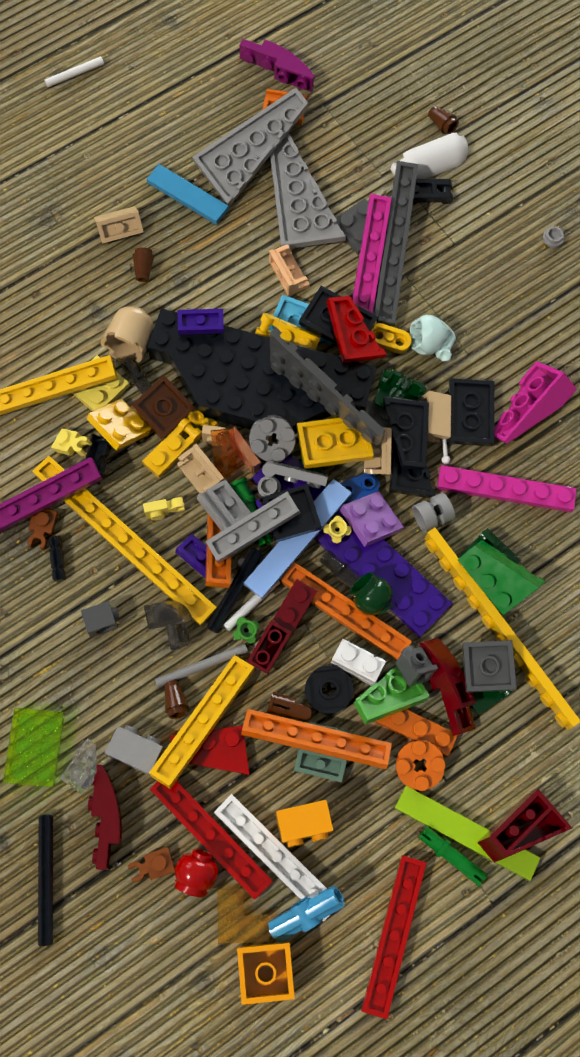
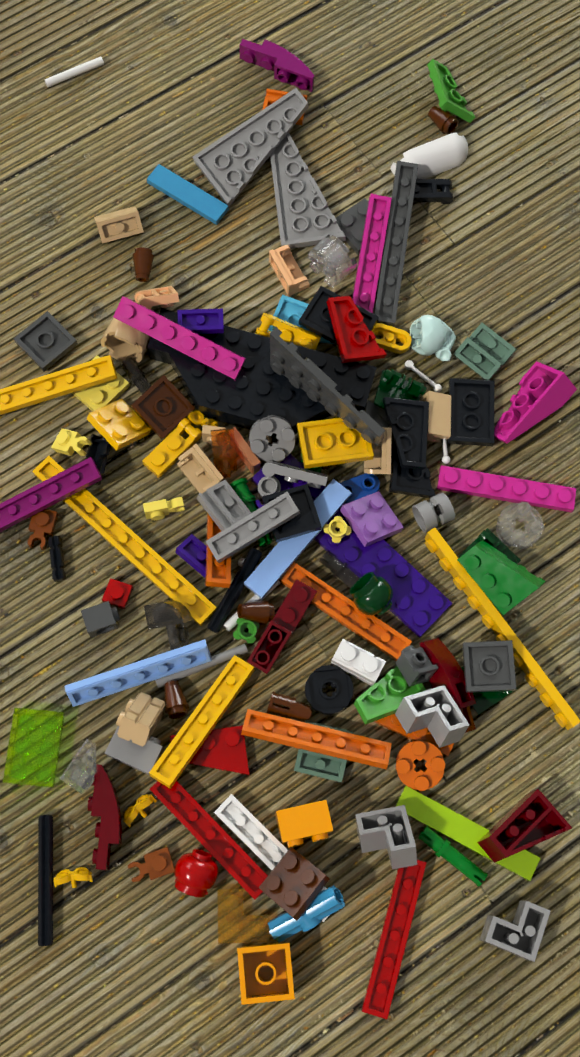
light grey plate [542,226,564,248] -> none
none -> dark grey plate [13,311,78,372]
none -> yellow piece [53,867,93,888]
none -> light blue tile [65,639,212,707]
none -> red plate [102,578,133,609]
none -> dark pink plate [113,296,246,380]
none -> tan brick [116,692,165,747]
none -> yellow piece [123,794,157,828]
none -> light nougat plate [134,286,179,310]
none -> reddish brown cone [237,600,275,624]
none -> reddish brown plate [259,847,330,921]
none -> clear brick [307,234,357,288]
none -> light grey brick [355,805,417,870]
none -> light grey brick [395,685,469,748]
none -> white hinge [405,360,442,392]
none -> bright green wing [427,59,476,123]
none -> sand green slope [453,323,516,380]
none -> light grey brick [480,900,551,962]
none -> clear plate [496,502,544,549]

